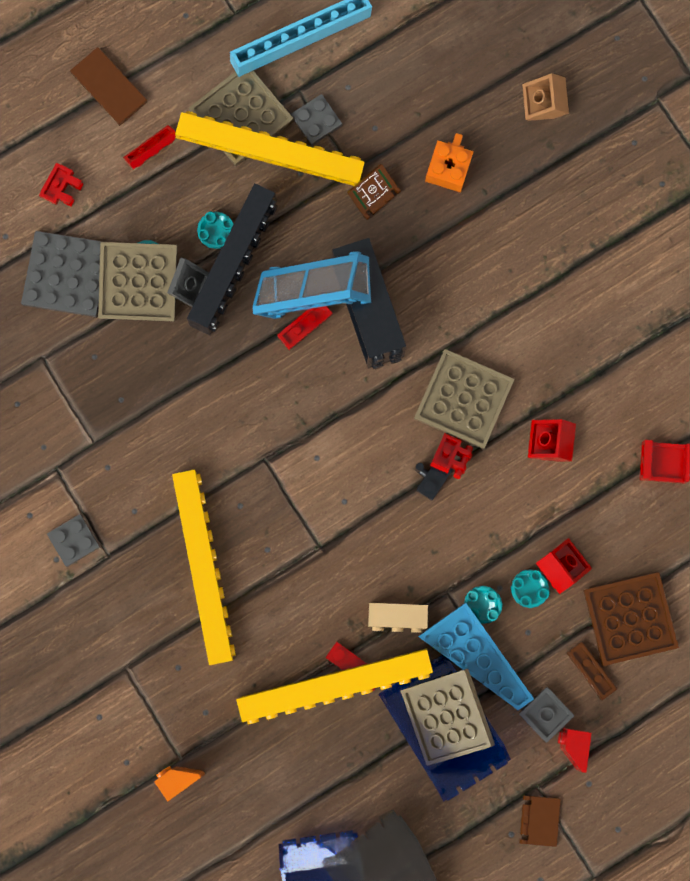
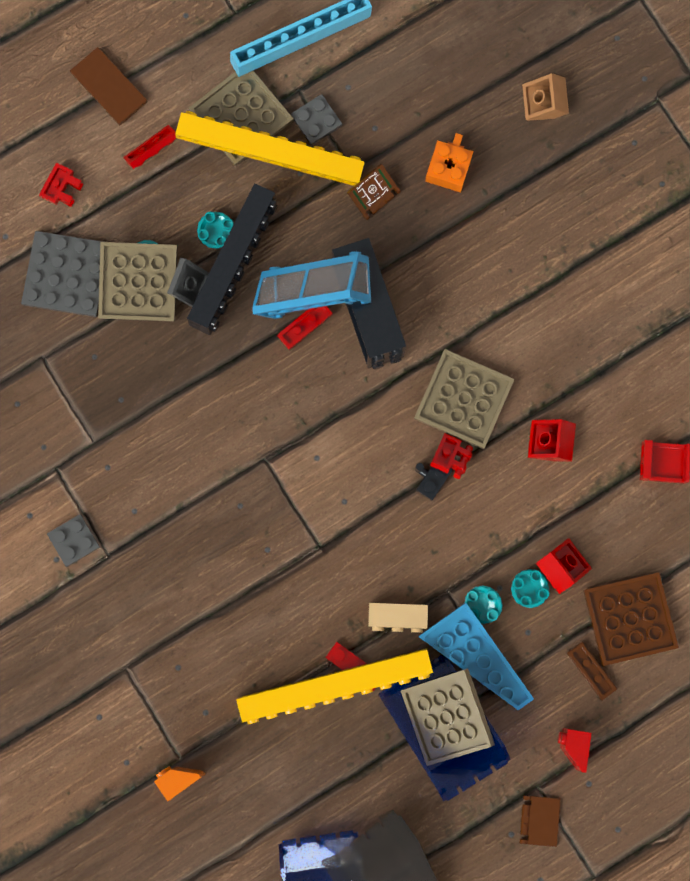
yellow brick [172,470,236,665] -> none
dark grey plate [519,687,575,743] -> none

